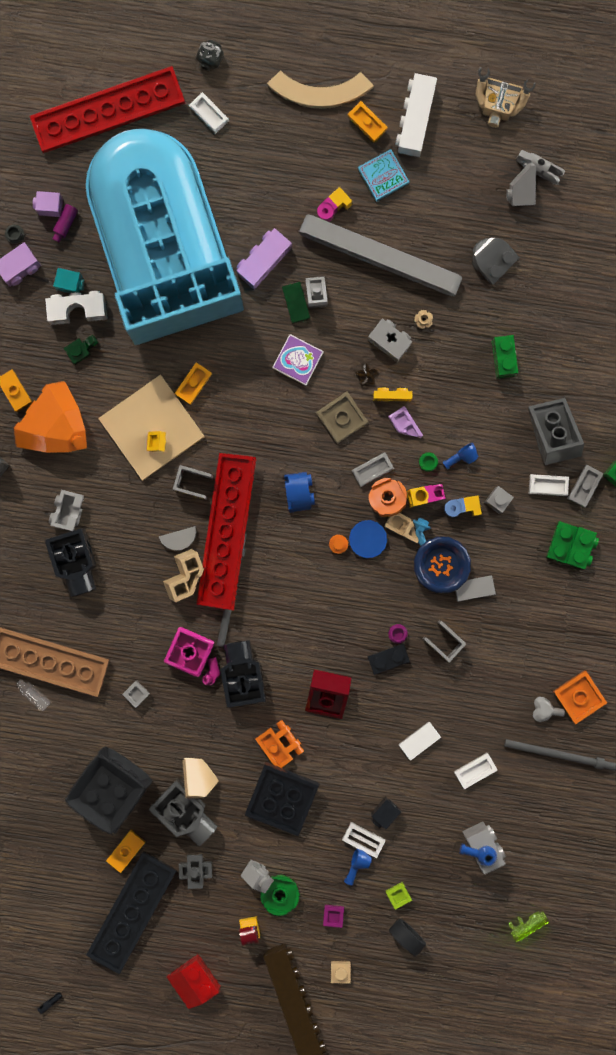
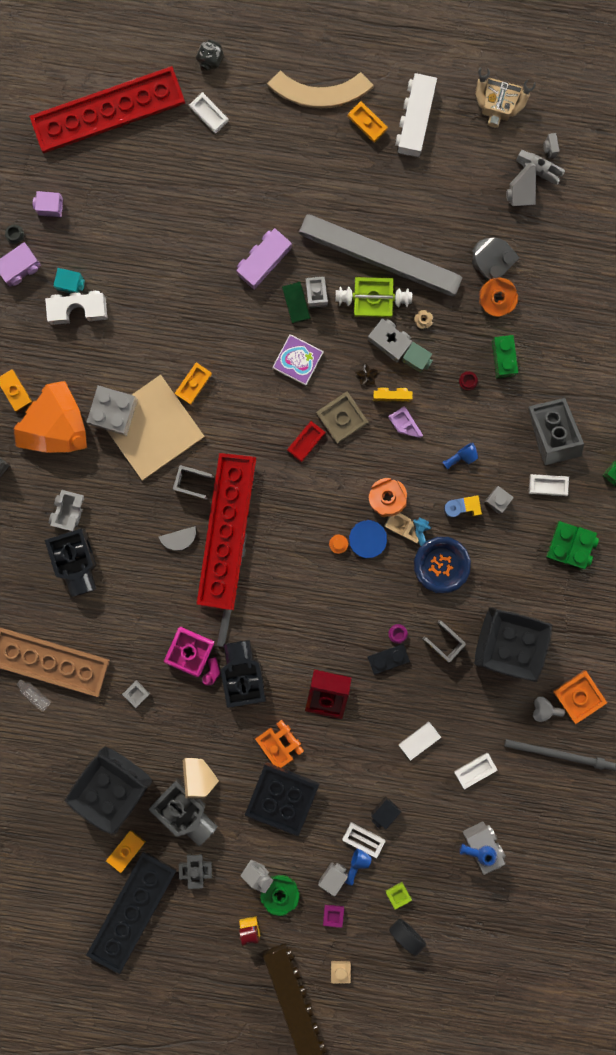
black pin [37,992,63,1014] -> none
magenta cylinder [52,204,78,243] -> none
dark green plate [63,335,99,365] -> none
medium azure piece [86,129,244,345] -> none
yellow plate [147,431,166,452] -> none
tan brick [163,549,204,602] -> none
red slope [167,954,220,1009] -> none
blue cylinder [284,472,315,512] -> none
leg [317,187,352,222] -> none
light grey tile [352,452,394,487] -> none
medium azure tile [358,149,409,202] -> none
leg [406,484,446,508] -> none
green tile [419,452,438,472] -> none
light grey tile [455,575,496,601] -> none
clear neon green plate [509,911,549,943] -> none
light grey plate [567,465,604,508] -> none
none -> light grey brick [87,385,138,436]
none -> red tile [287,421,326,462]
none -> light grey brick [318,862,348,896]
none -> lime plate [336,277,412,318]
none -> sand green brick [402,342,433,373]
none -> dark red plate [459,371,478,391]
none -> black piece [474,607,552,682]
none -> orange plate [479,278,518,317]
none -> light grey plate [543,133,559,159]

